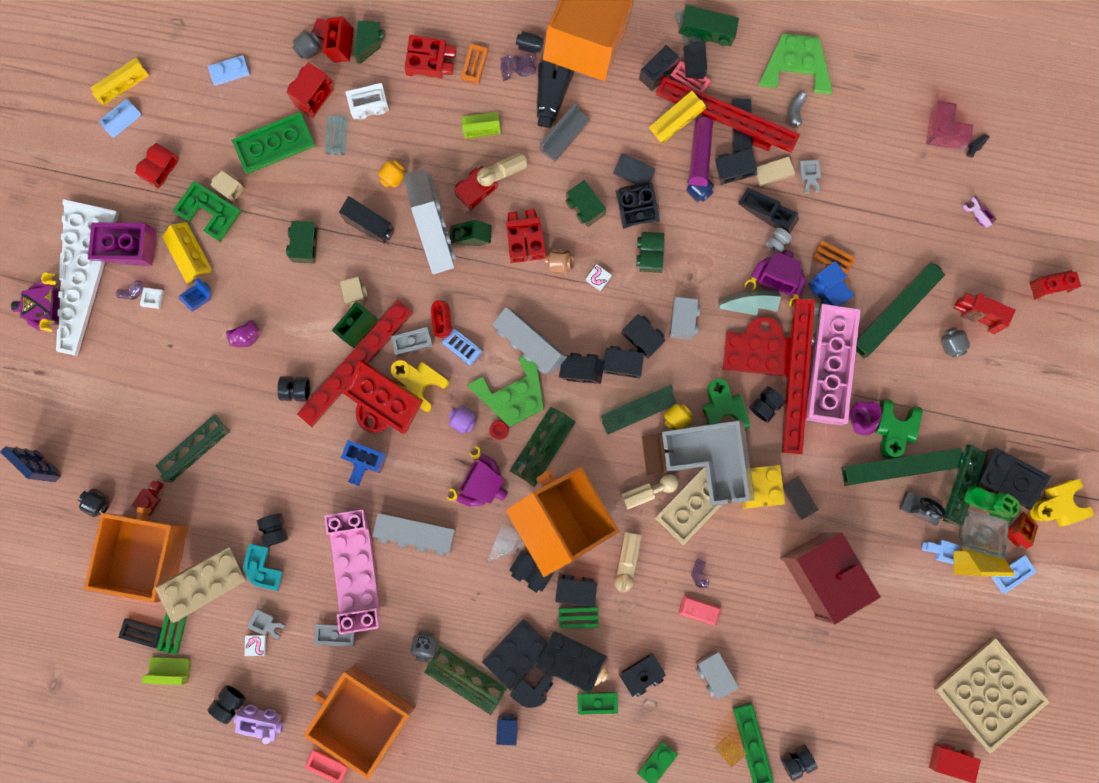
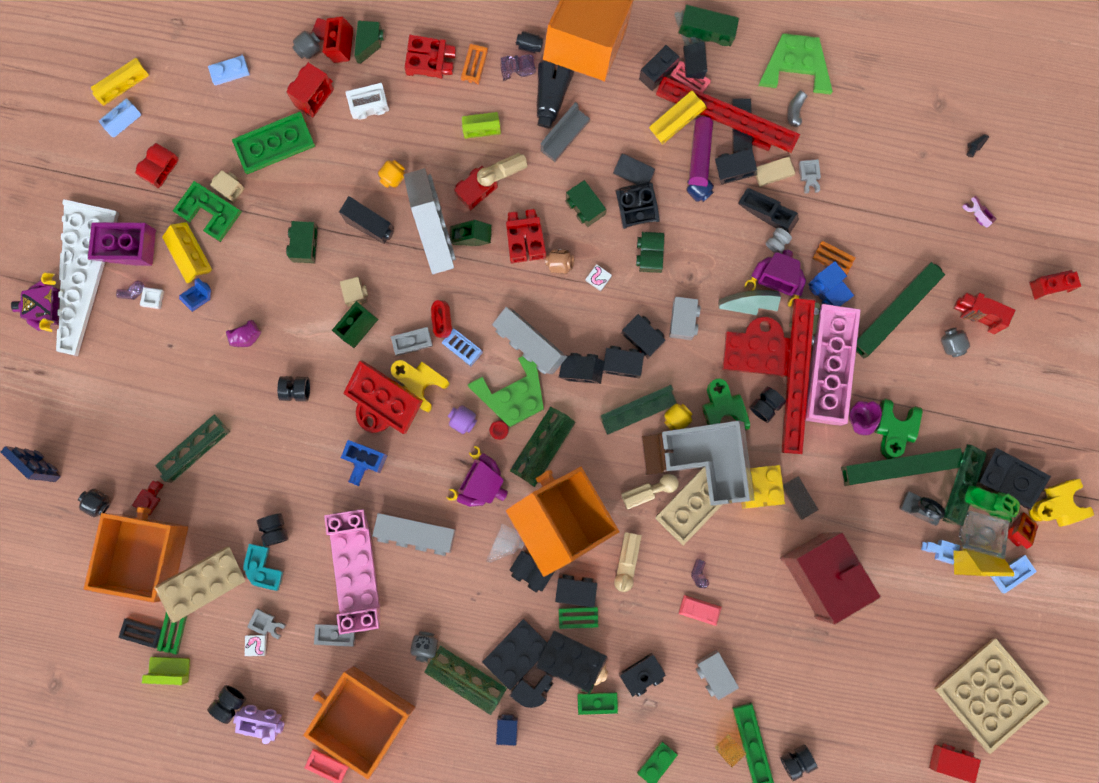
red plate [297,300,413,427] -> none
clear light blue tile [325,117,347,155] -> none
clear pink brick [926,101,973,150] -> none

